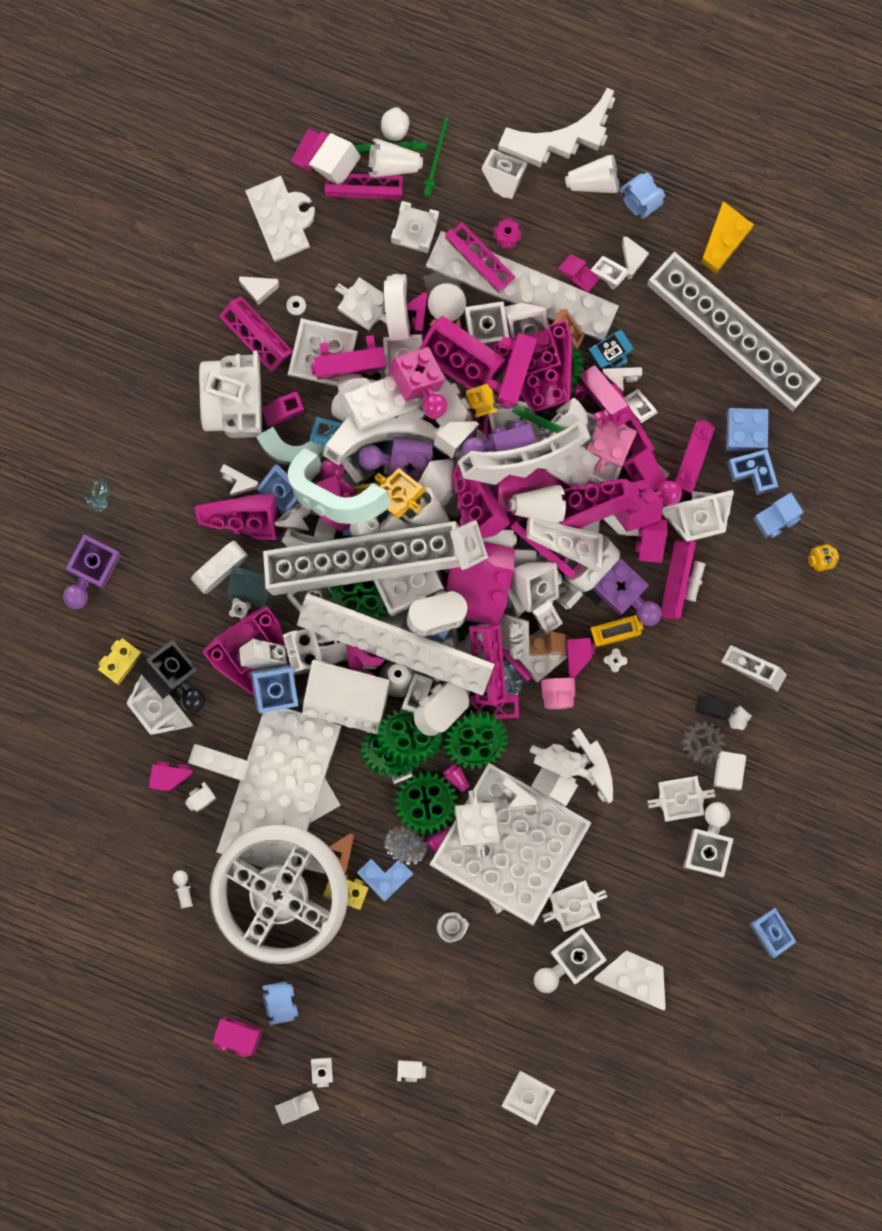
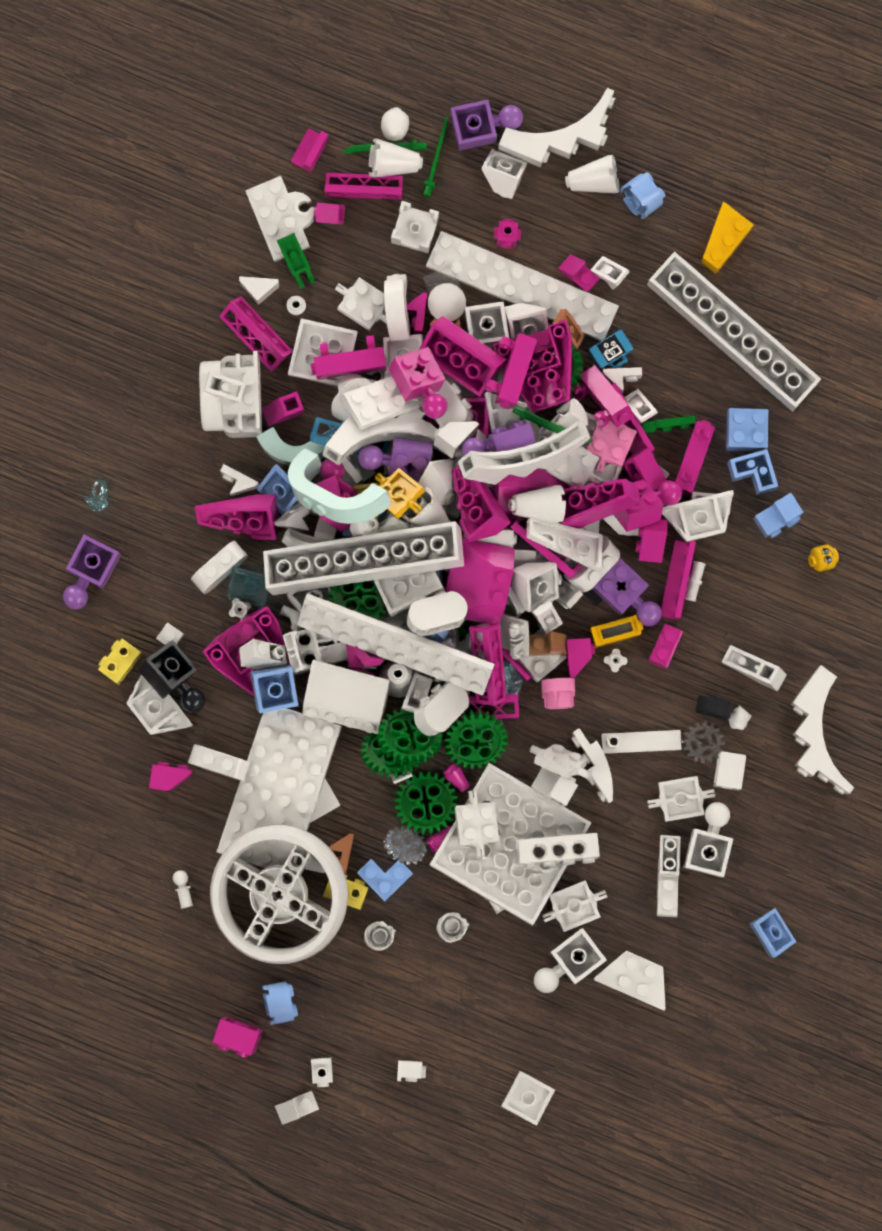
white brick [185,782,217,813] -> none
white slope [309,133,361,185] -> none
dark pink fence [445,222,515,294] -> none
white plate [450,520,488,570] -> none
yellow plate [465,384,497,417] -> none
white slope [500,777,538,811] -> none
white slope [622,237,649,279] -> none
none -> white plate [156,622,184,645]
none -> green hinge [276,232,315,289]
none -> white arm [280,605,301,631]
none -> dark pink brick [314,203,345,224]
none -> white hair [364,921,396,951]
none -> medium lavender brick [450,100,523,151]
none -> white brick [516,833,600,869]
none -> white piece [601,730,682,754]
none -> green hinge [641,416,696,434]
none -> dark pink brick [648,624,683,669]
none -> white slope [657,835,680,917]
none -> white arch [791,665,854,795]

